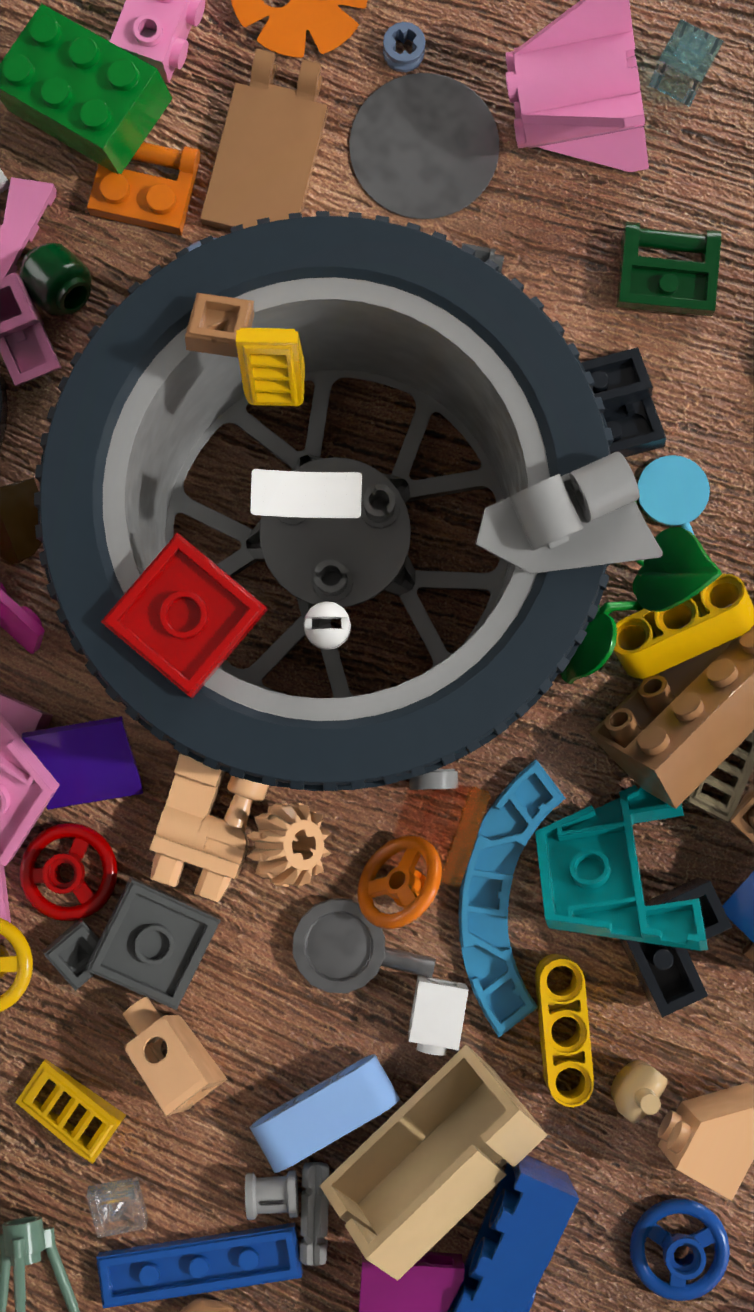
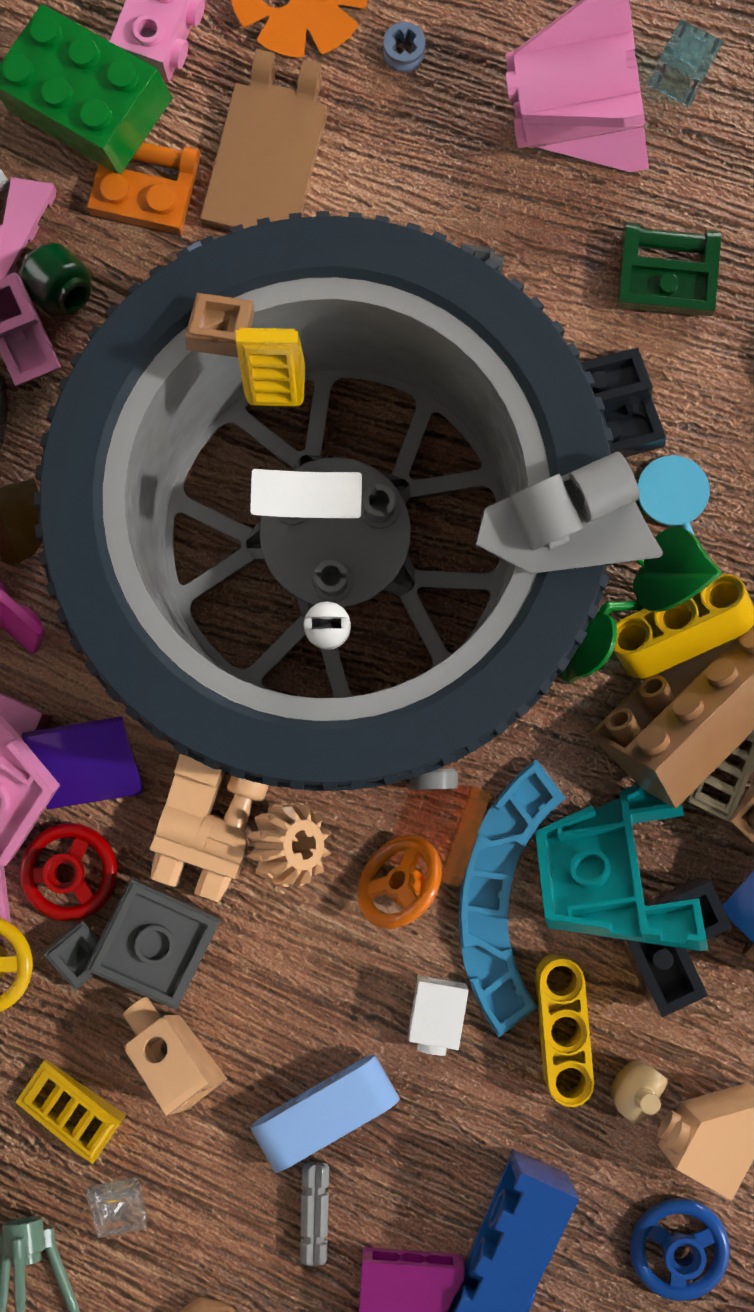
blue tile [96,1222,303,1308] -> none
red tile [101,533,268,698] -> none
light grey bush [245,1170,299,1220] -> none
flat silver piece [292,898,436,993] -> none
tan piece [319,1044,547,1281] -> none
flat silver sticker [349,73,500,219] -> none

